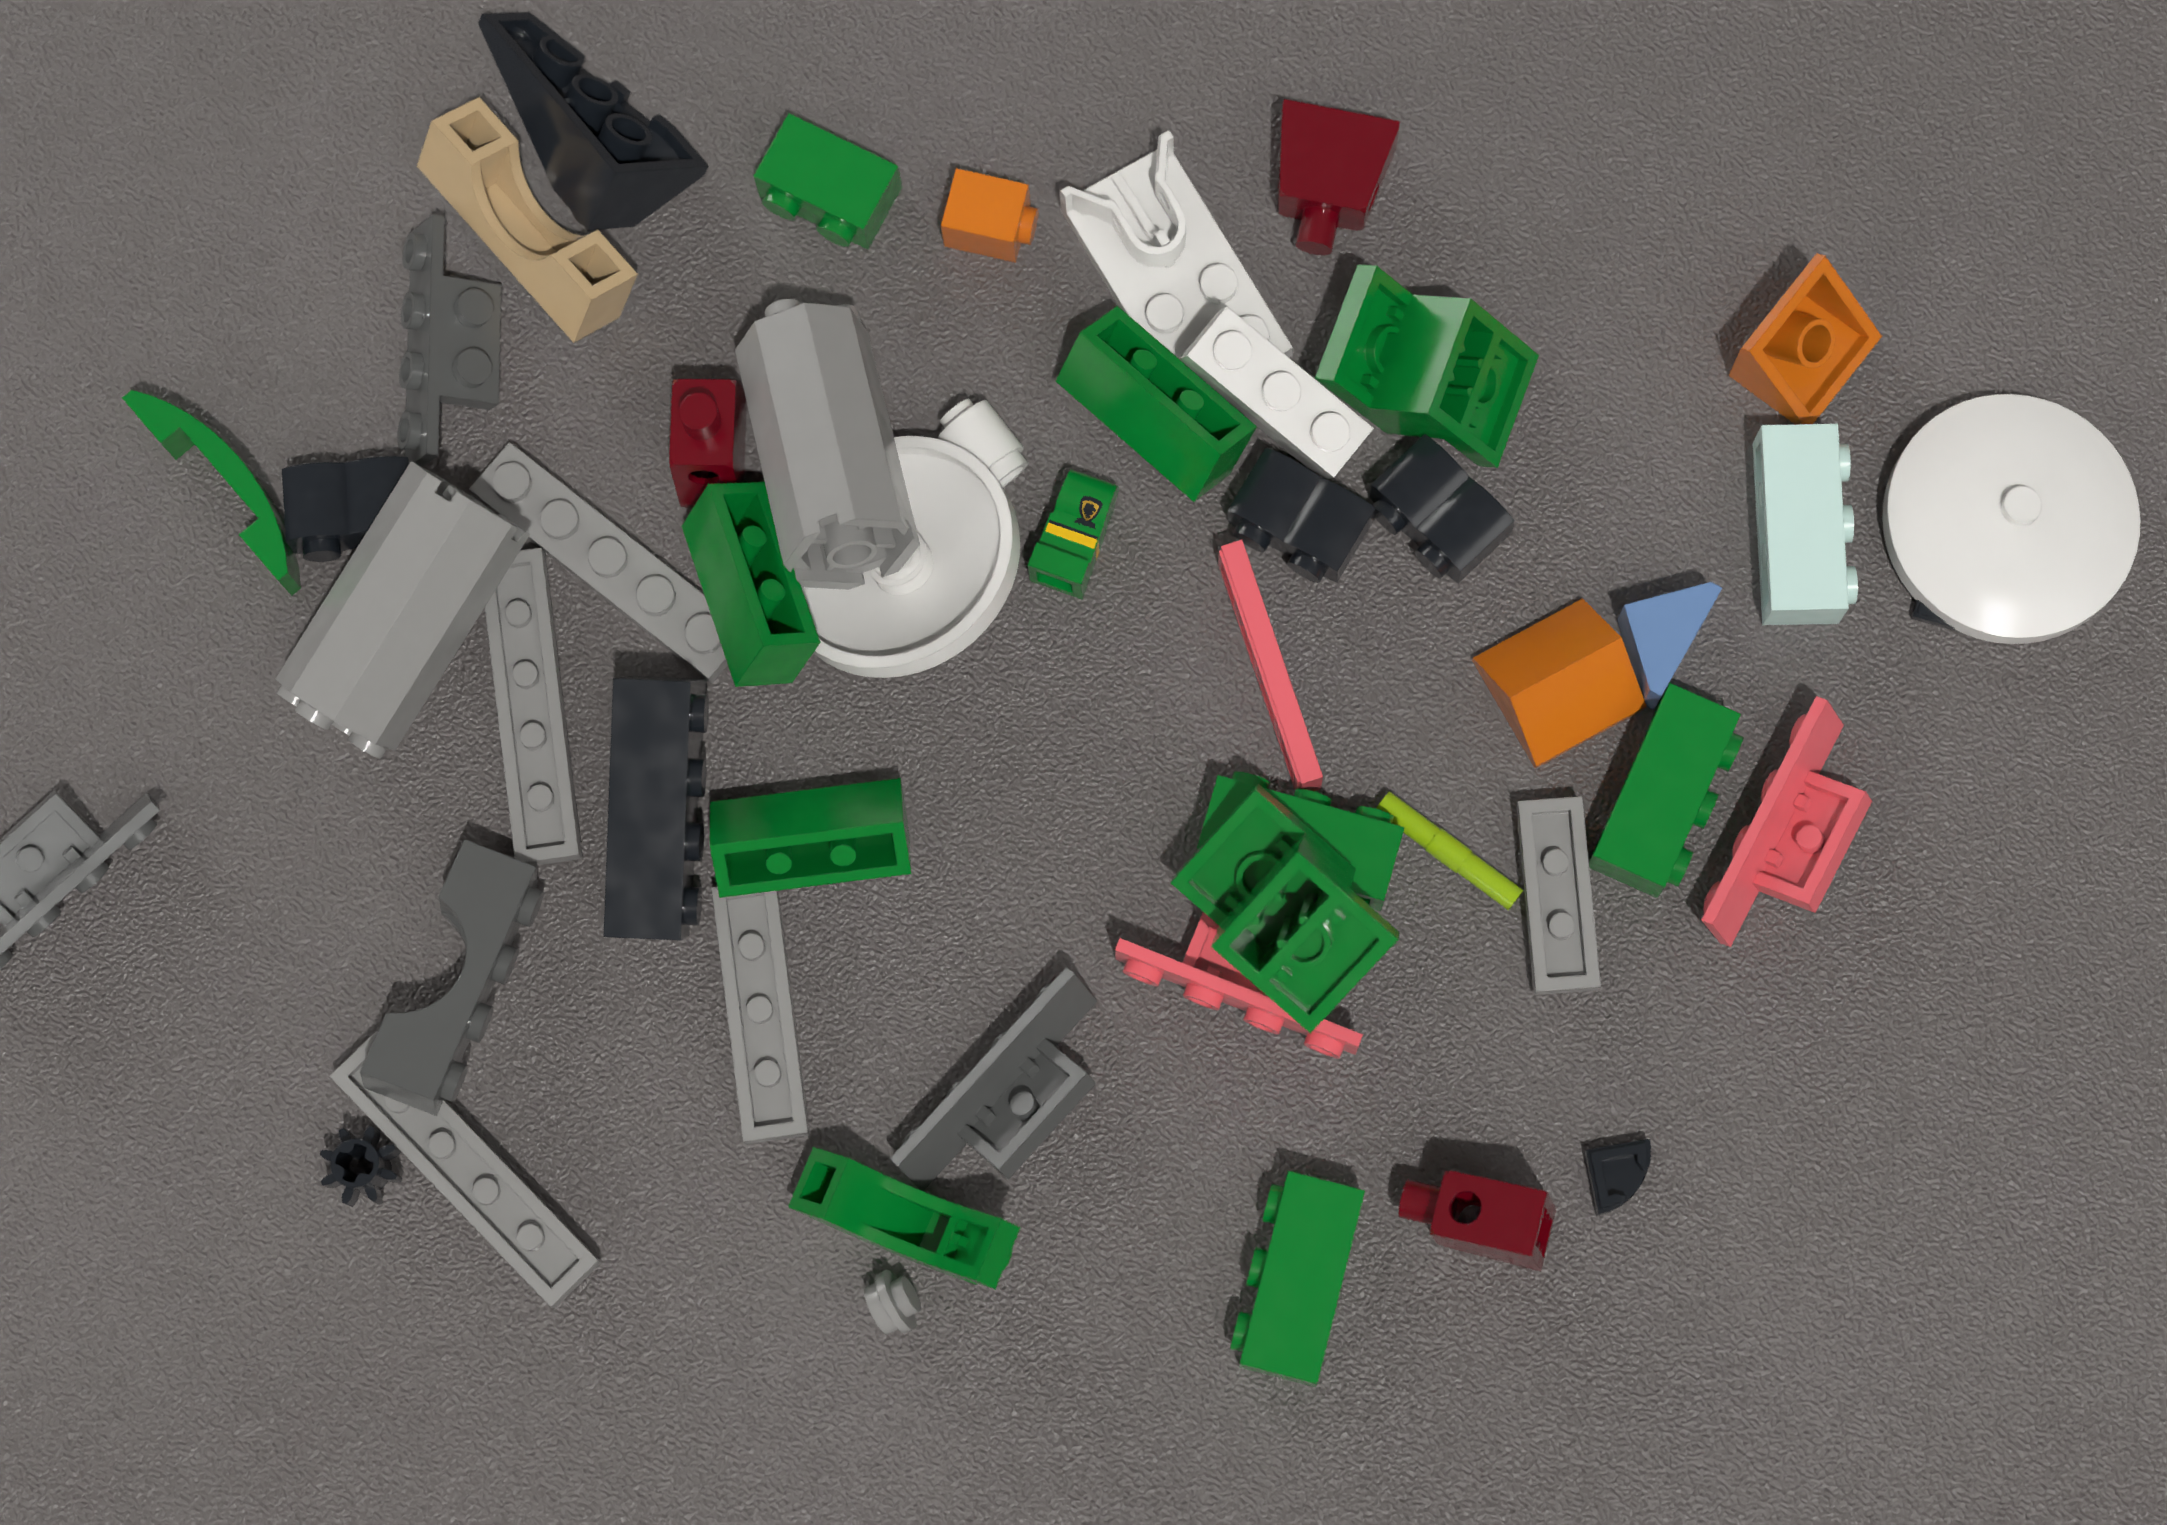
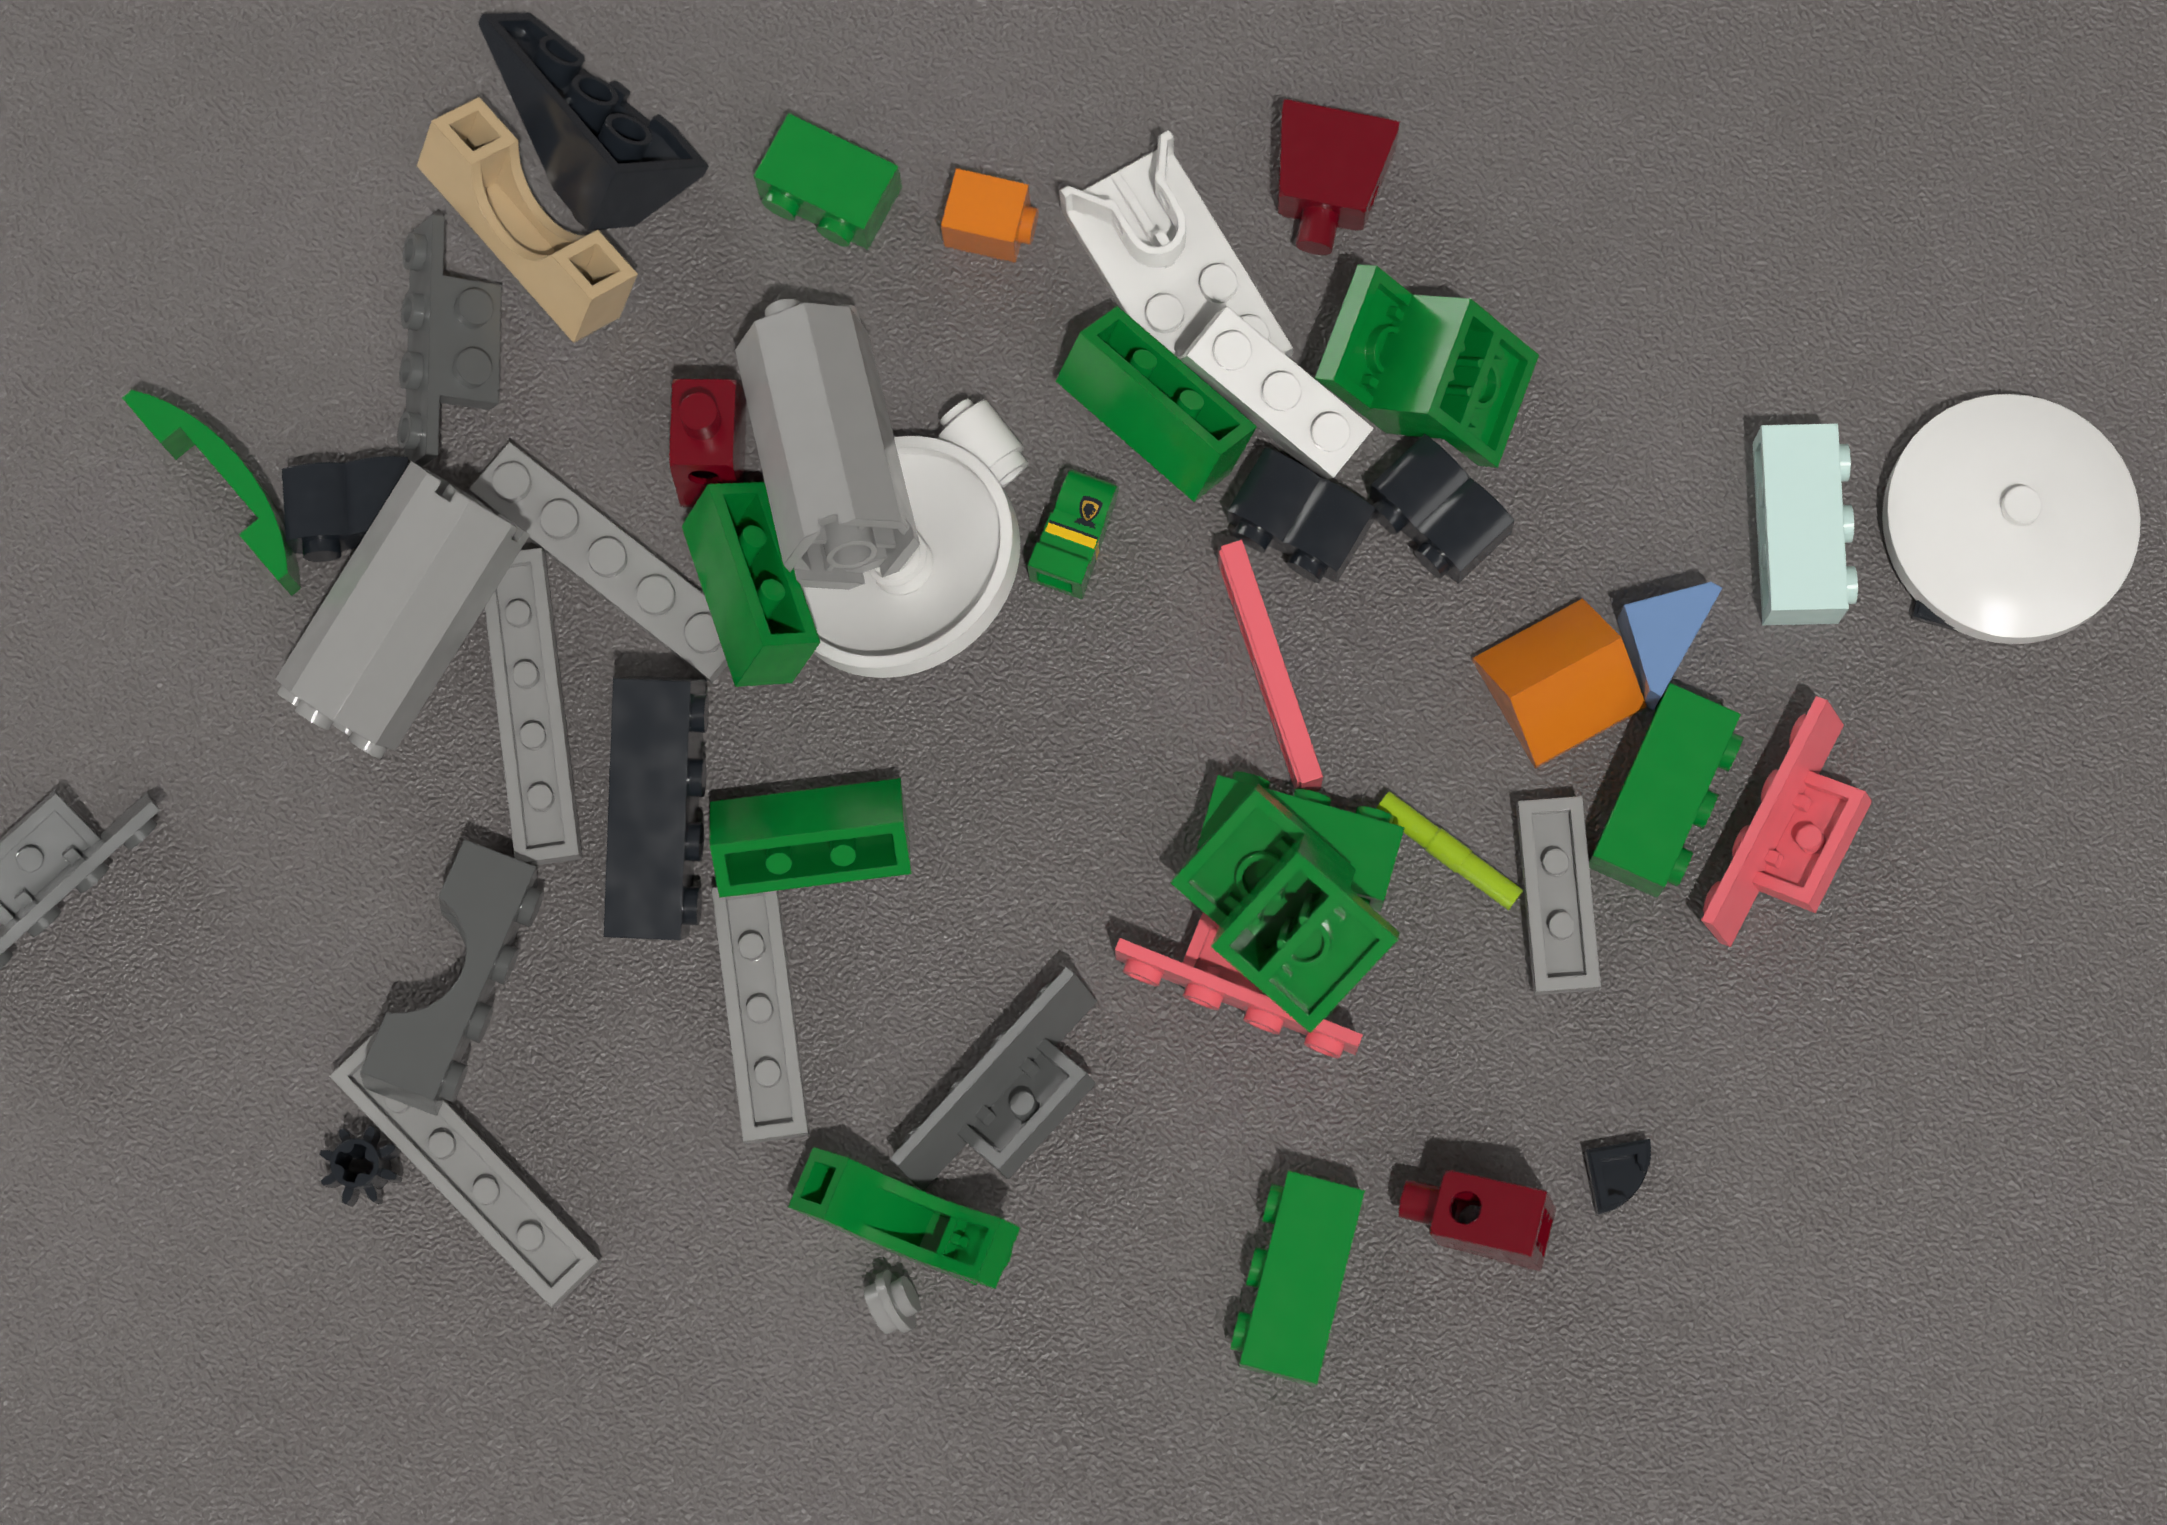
orange slope [1728,253,1882,424] -> none

